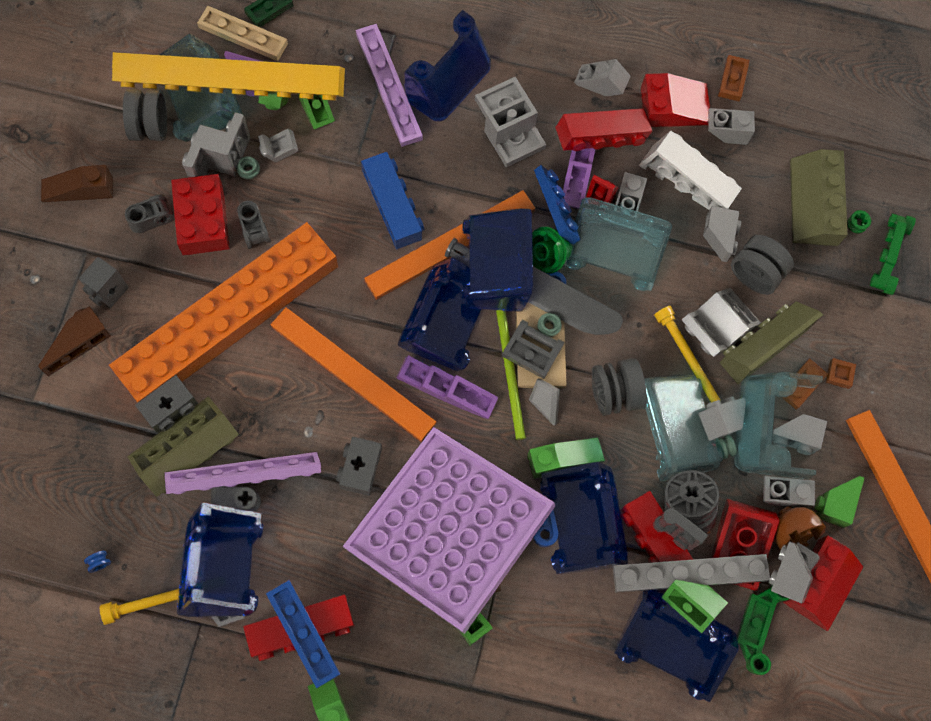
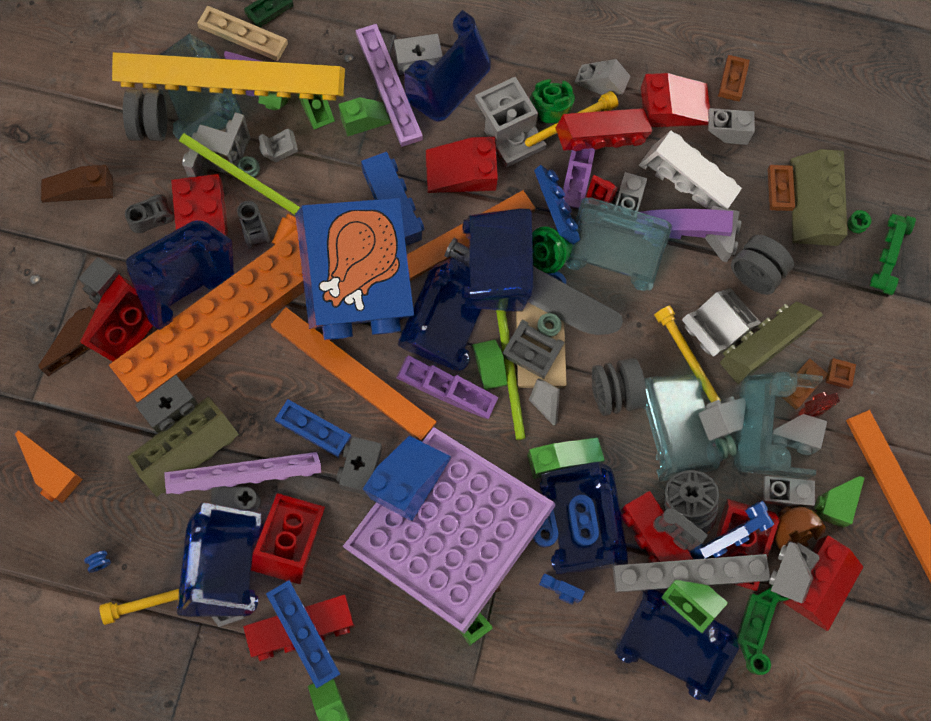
none -> orange slope [15,430,83,503]
none -> red slope [80,274,166,362]
none -> clear blue windscreen [126,220,234,330]
none -> lime piece [179,133,300,215]
none -> red slope [251,493,325,585]
none -> orange cone [271,214,297,245]
none -> blue plate [275,399,352,458]
none -> brick [295,198,414,340]
none -> bright green slope [339,97,390,137]
none -> blue slope [363,436,451,521]
none -> light grey brick [394,34,443,75]
none -> red slope [426,137,498,193]
none -> bright green slope [472,340,507,390]
none -> yellow piece [525,91,619,147]
none -> green cone [530,79,575,123]
none -> blue plate [539,574,585,605]
none -> blue plate [568,495,599,546]
none -> medium lavender slope [634,209,733,239]
none -> blue plate [687,500,774,559]
none -> dark orange plate [768,165,795,211]
none -> clear red plate [798,392,840,417]

